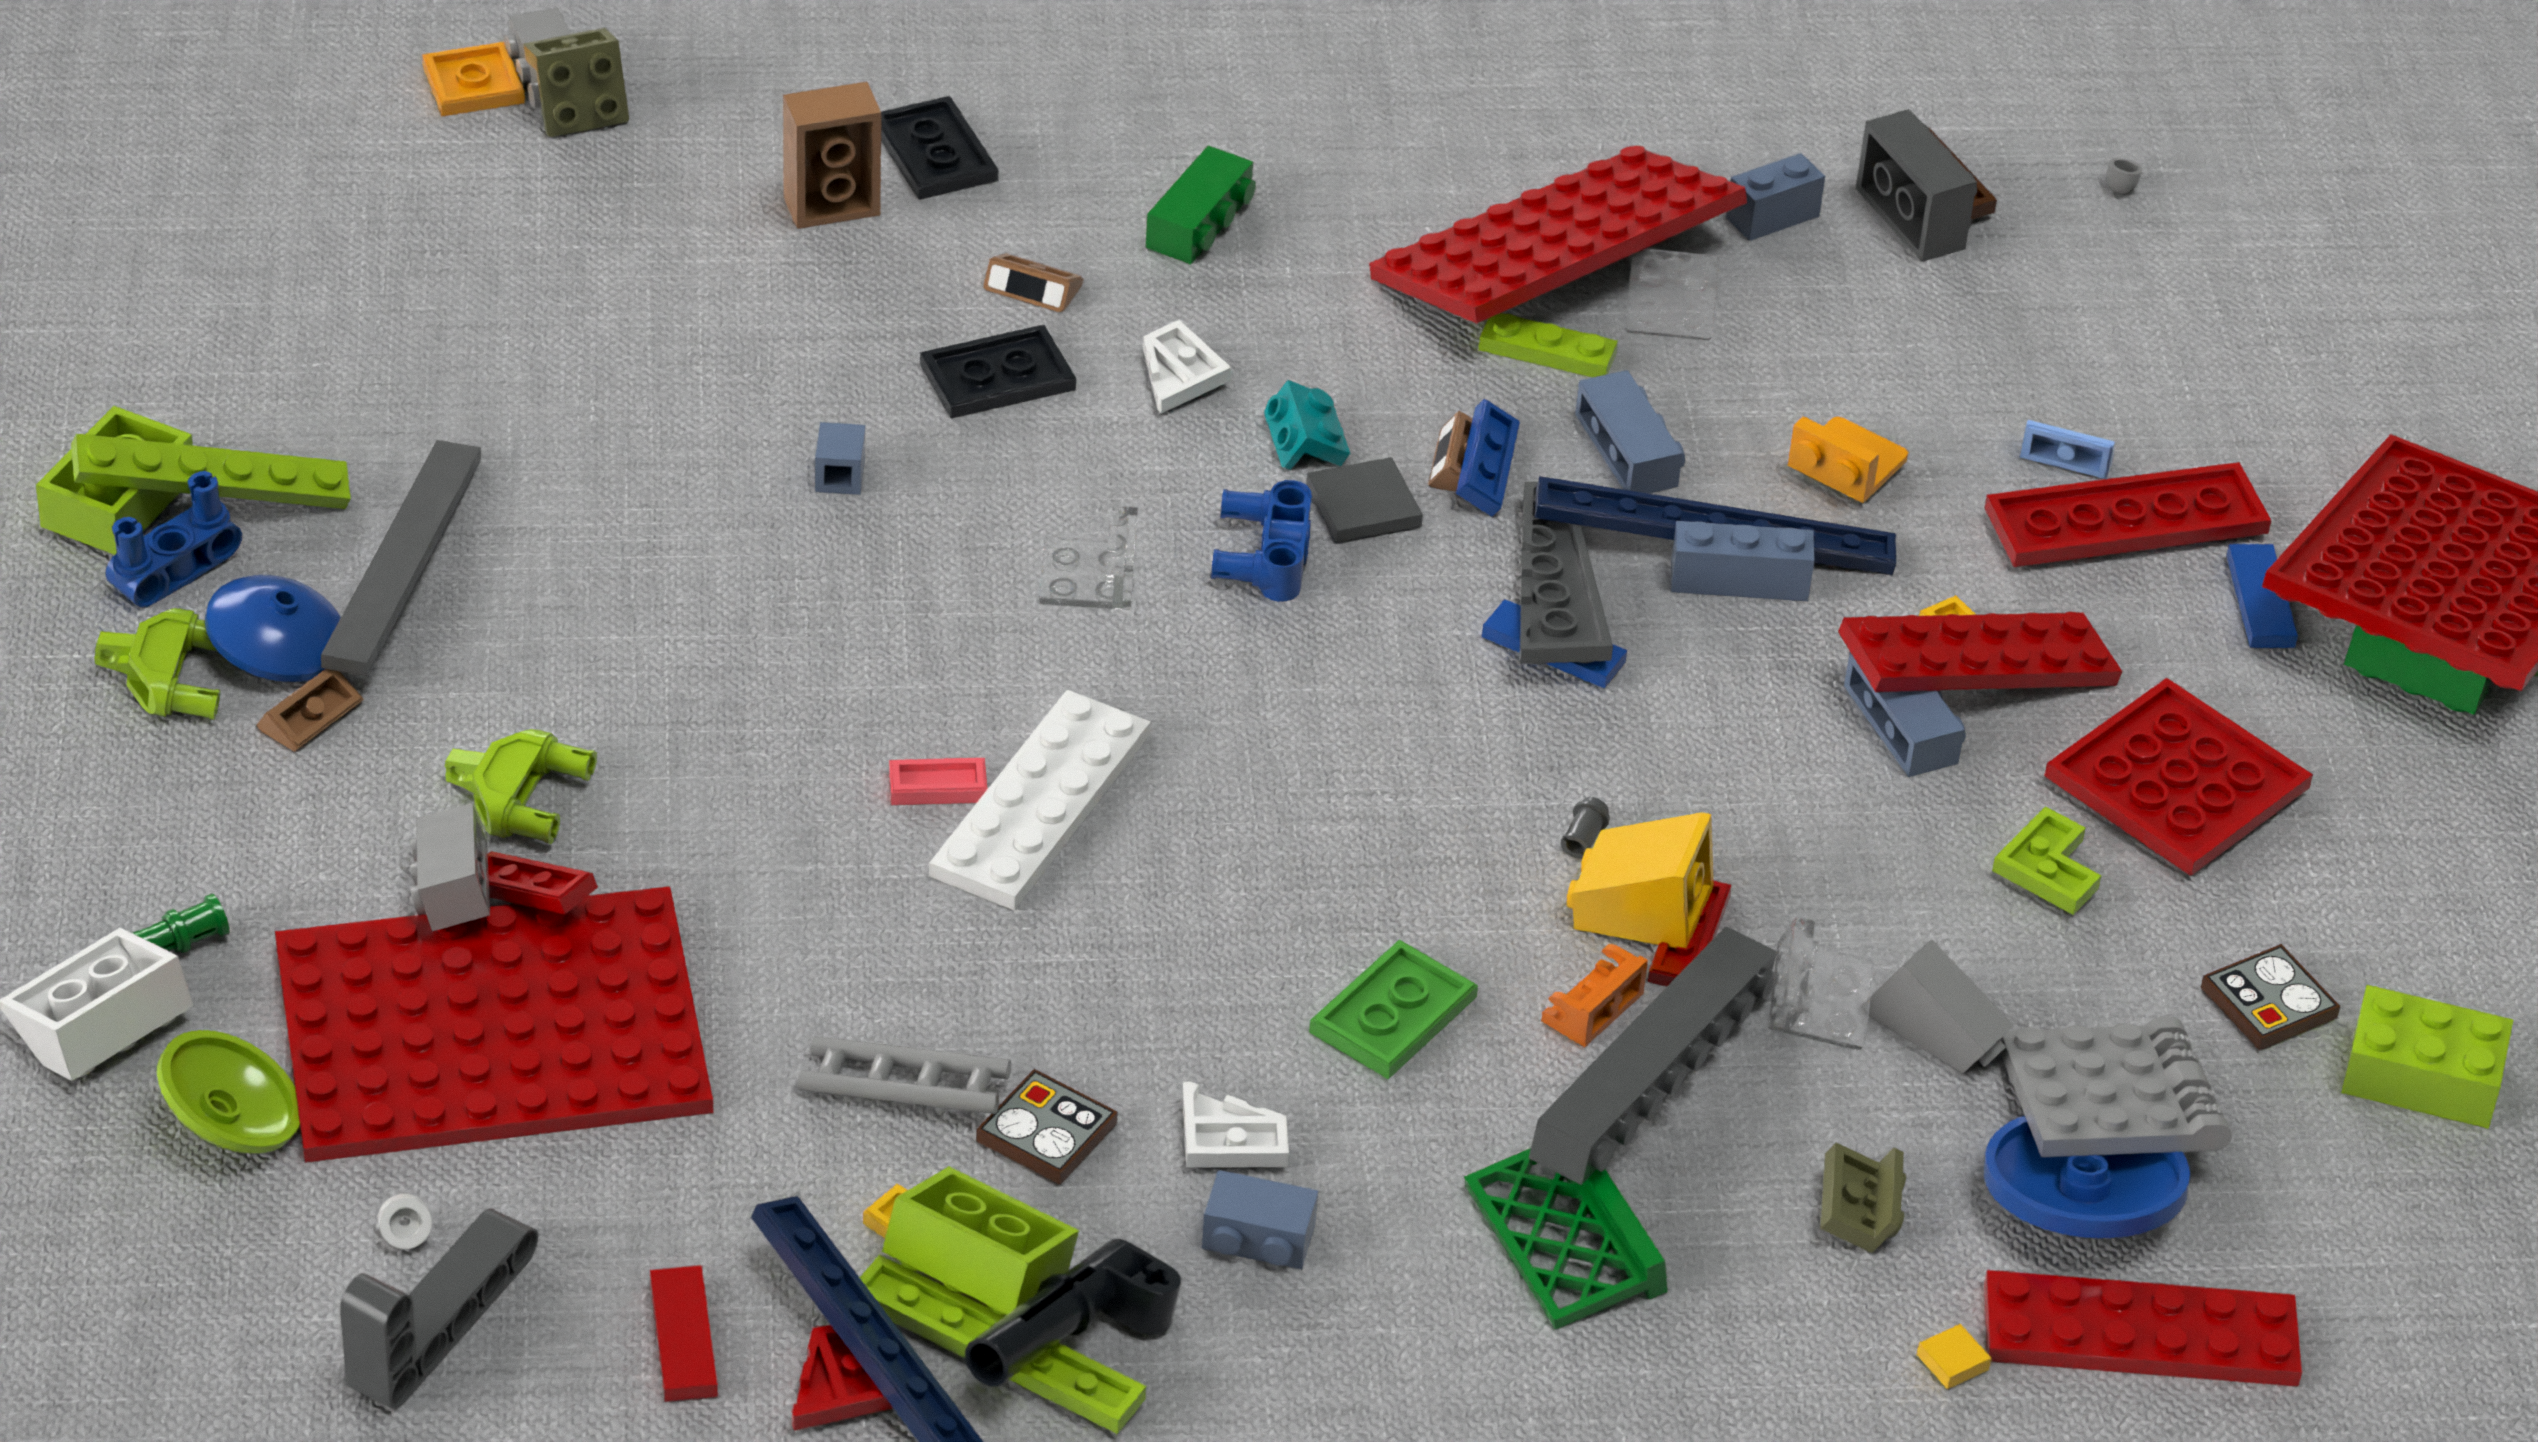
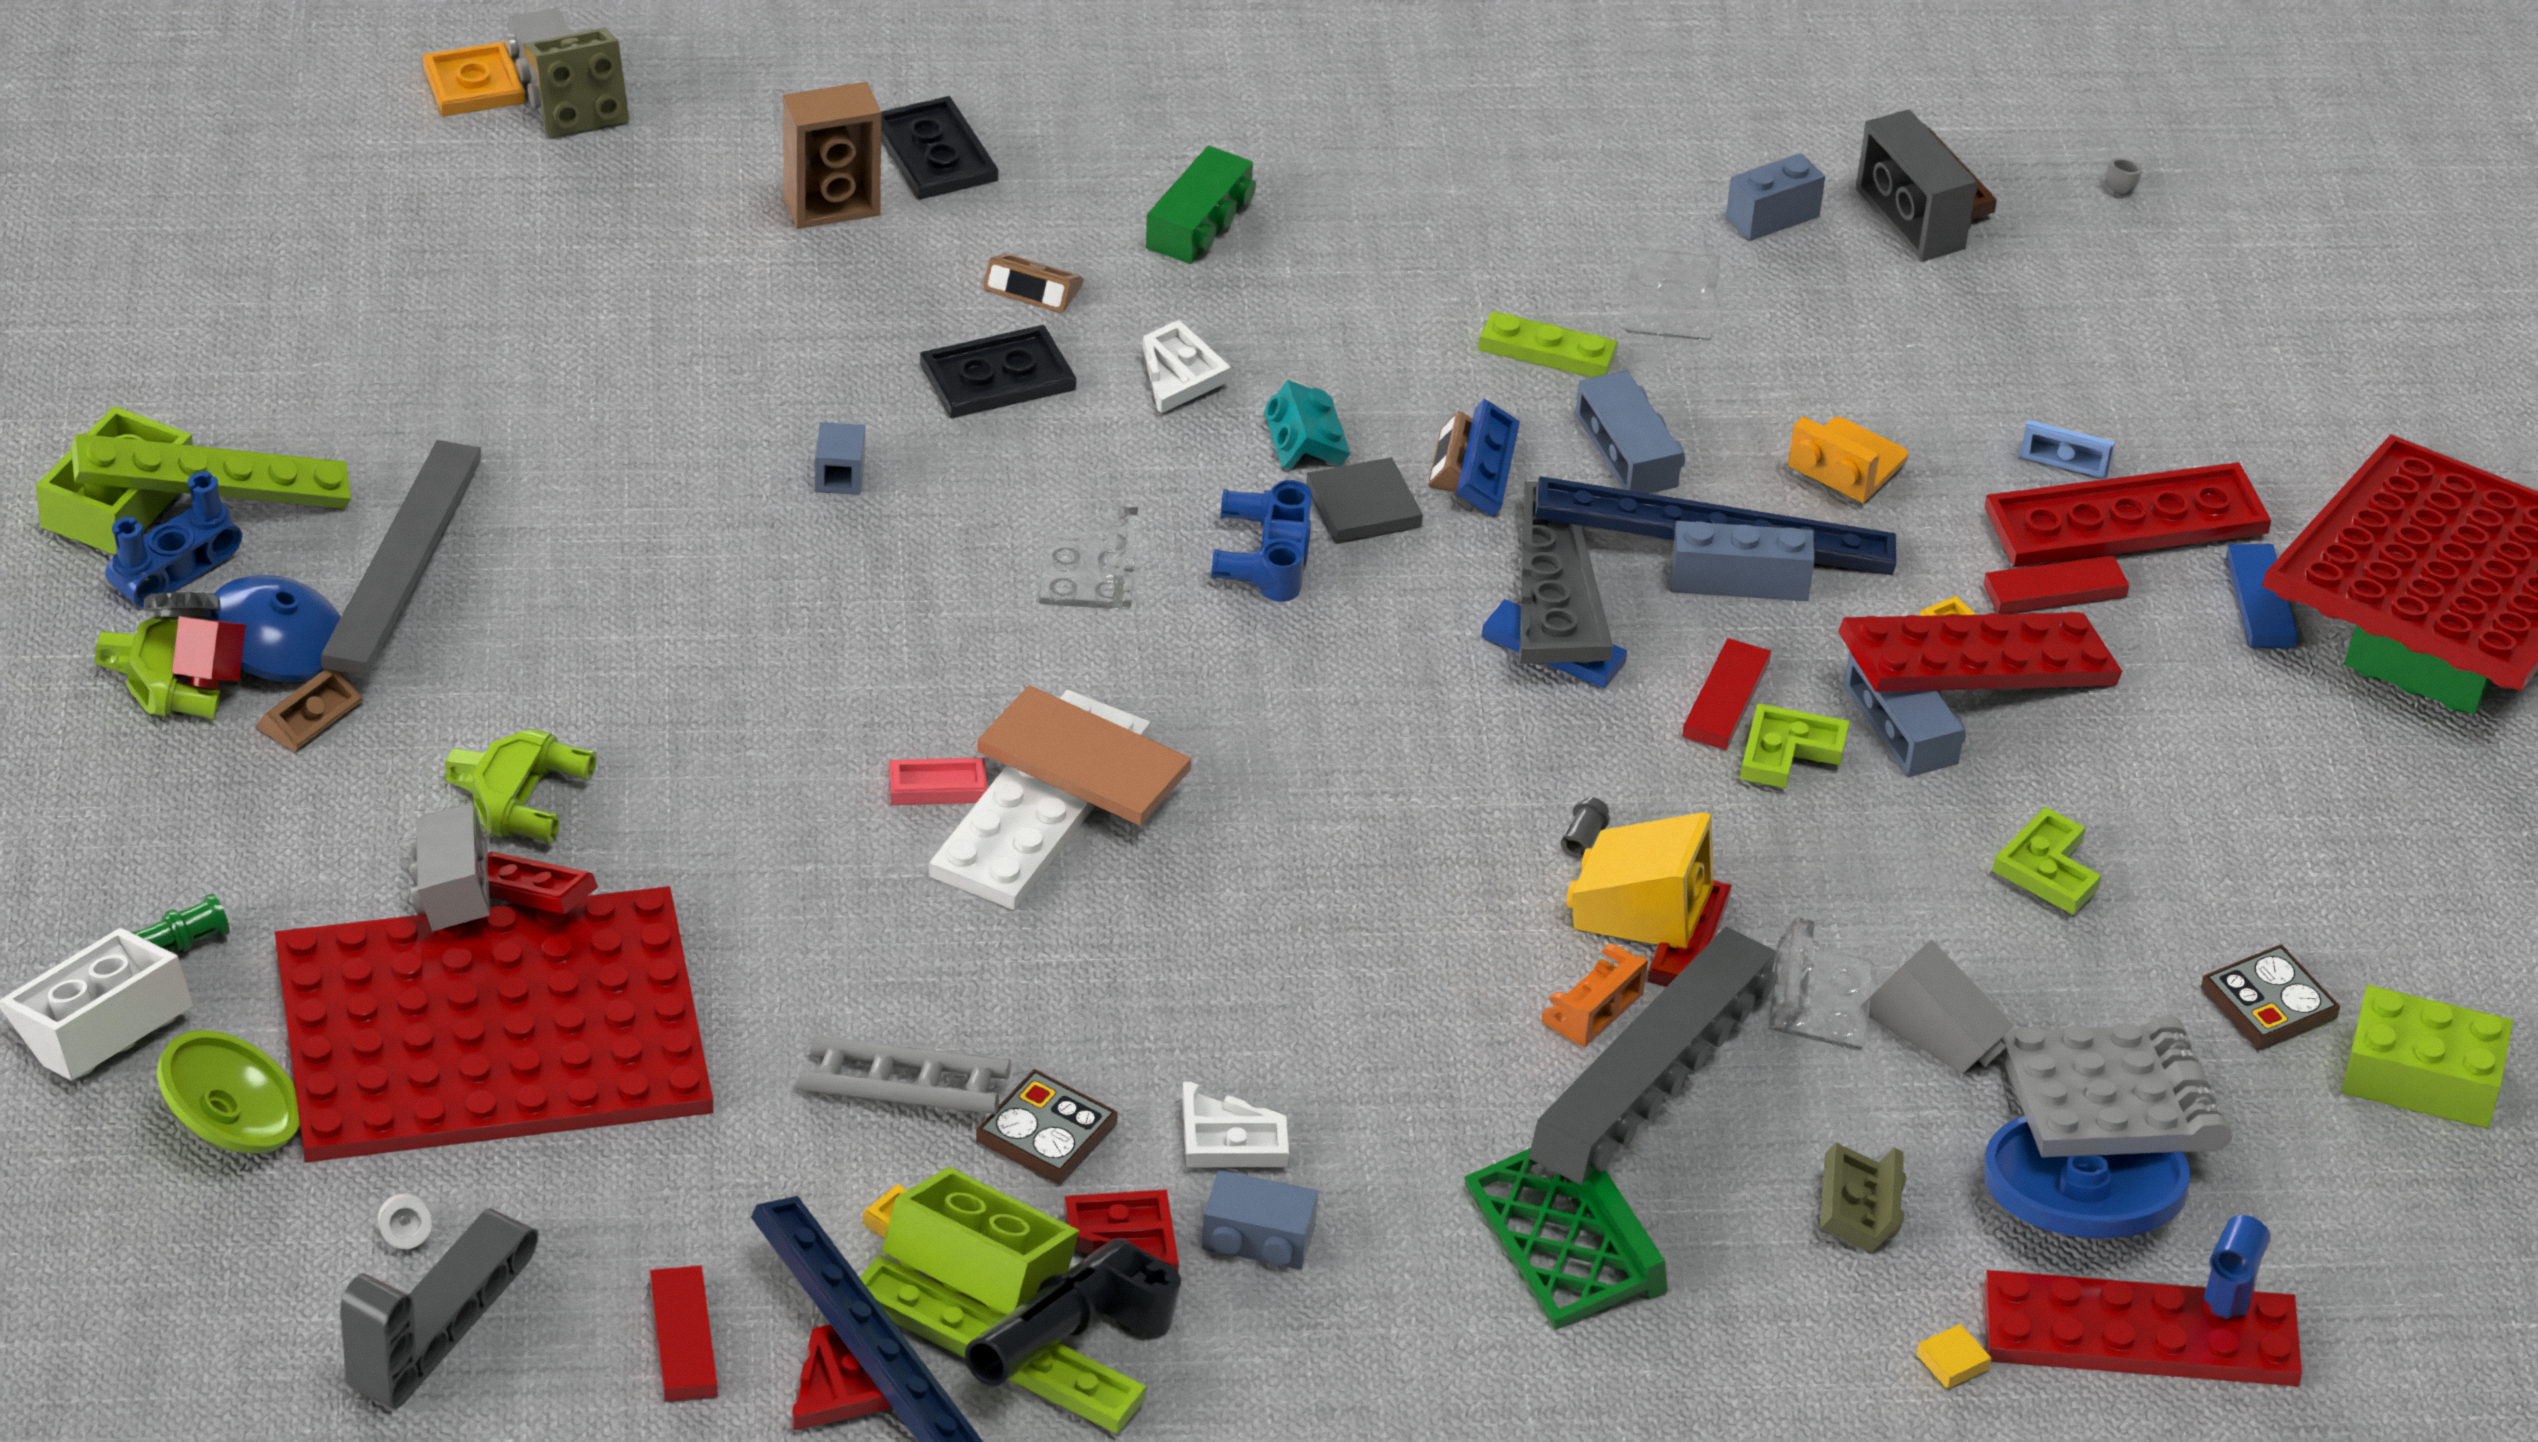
bright green tile [1309,939,1478,1079] -> none
red plate [1369,146,1747,324] -> none
red plate [2045,678,2313,876] -> none
none -> dark grey gear [144,592,221,620]
none -> brick [172,616,246,689]
none -> nougat tile [977,685,1191,826]
none -> red wing [1064,1189,1179,1273]
none -> red tile [1682,638,1771,750]
none -> lime plate [1740,703,1850,788]
none -> red tile [1983,555,2129,614]
none -> blue piece [2204,1215,2271,1319]

